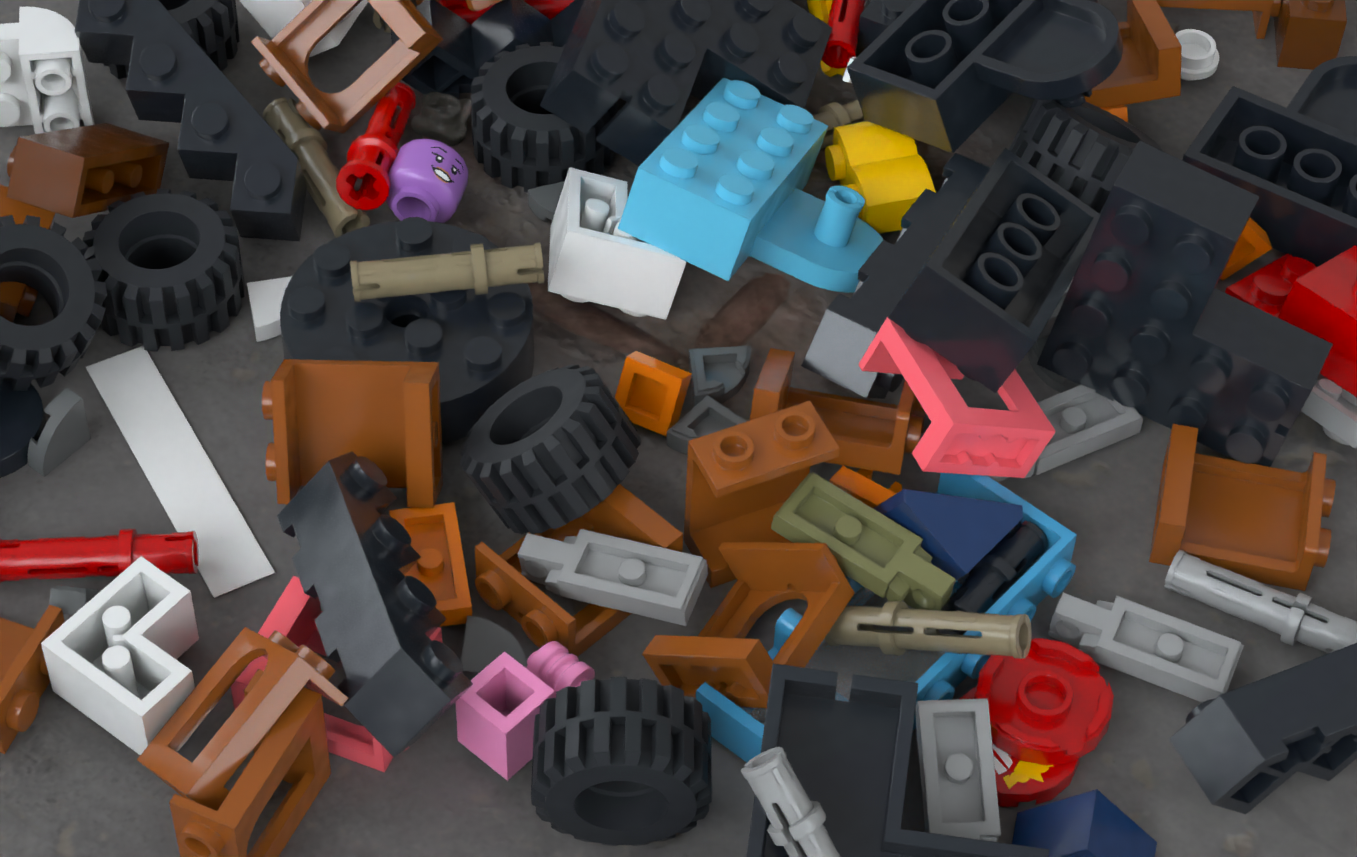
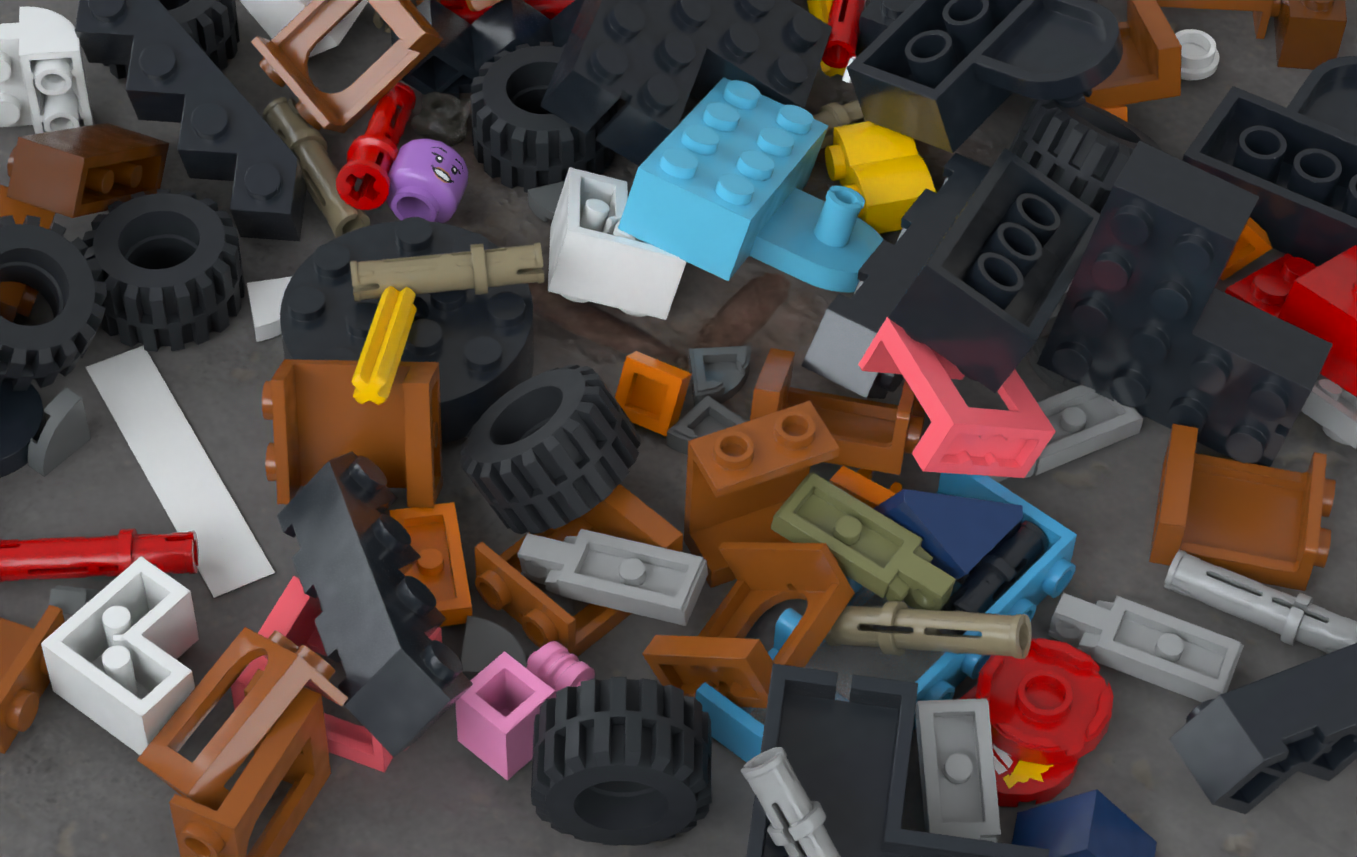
none -> yellow axle [351,286,417,405]

